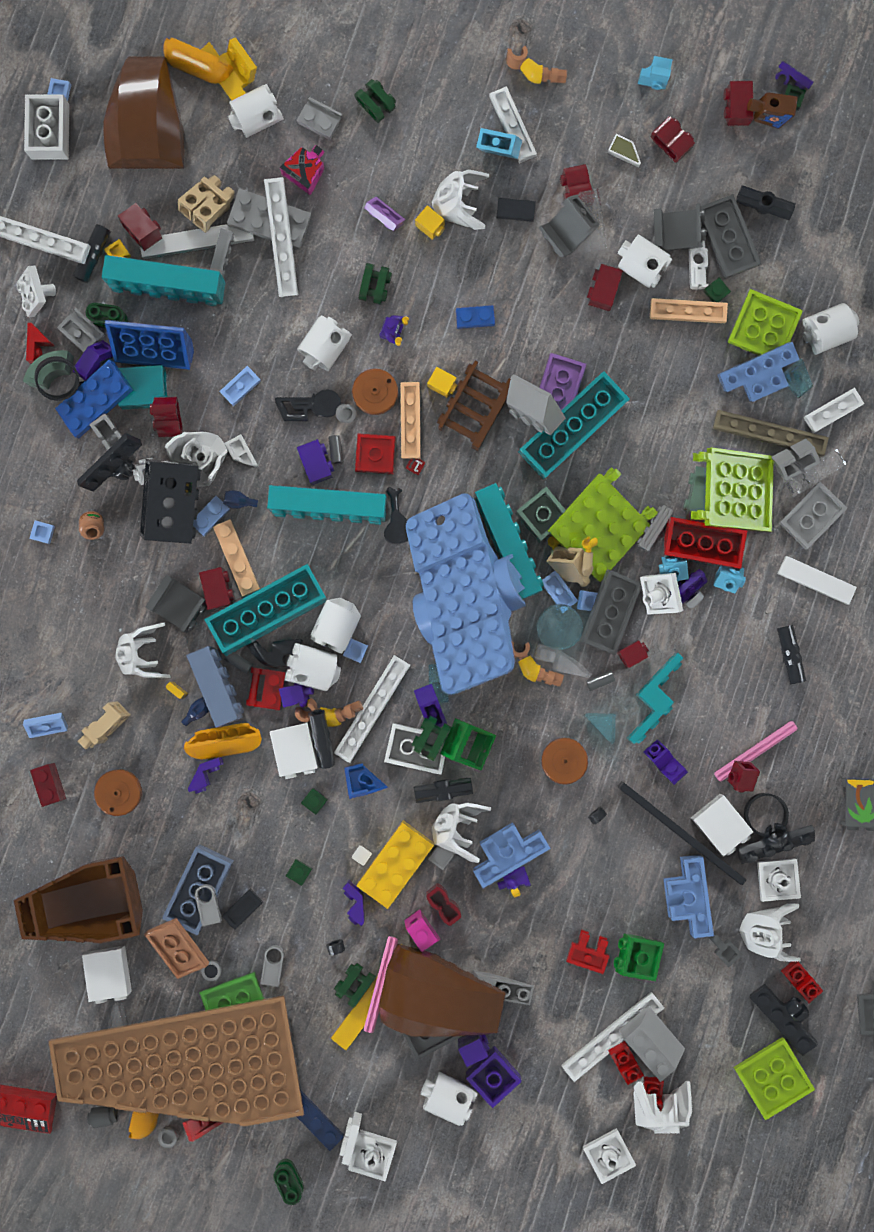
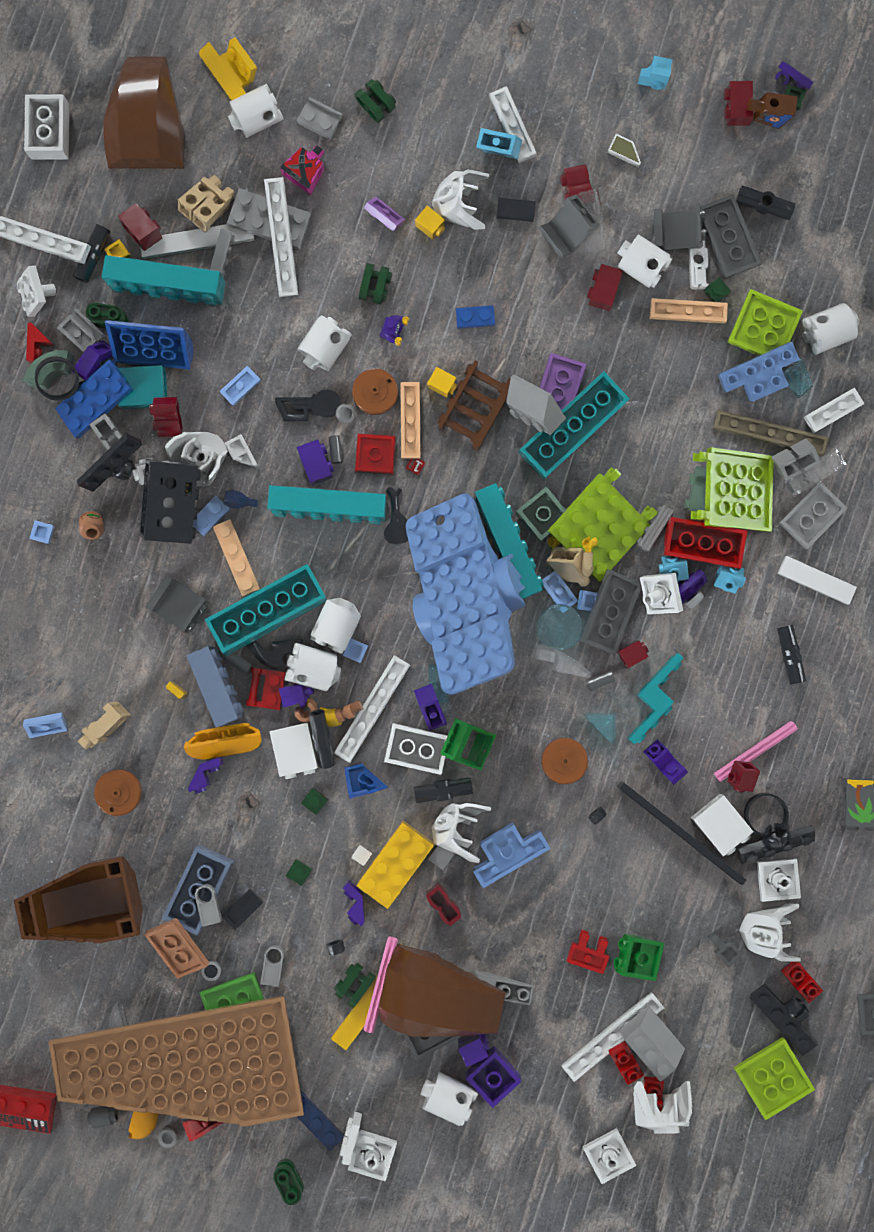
dark red brick [30,763,66,807] -> none
light blue plate [47,78,71,101] -> none
white brick [82,945,132,1004] -> none
white piece [115,622,171,678] -> none
light orange brick [163,37,233,84] -> none
dark blue piece [181,697,209,726] -> none
dark red brick [199,567,235,611] -> none
dark pink torso [404,909,441,952] -> none
dark green brick [411,716,452,762] -> none
dark purple piece [497,866,531,898] -> none
nougat piece [506,46,567,84] -> none
piece [512,641,564,687] -> none
dark red brick [650,116,695,163] -> none
medium blue piece [663,854,714,938] -> none

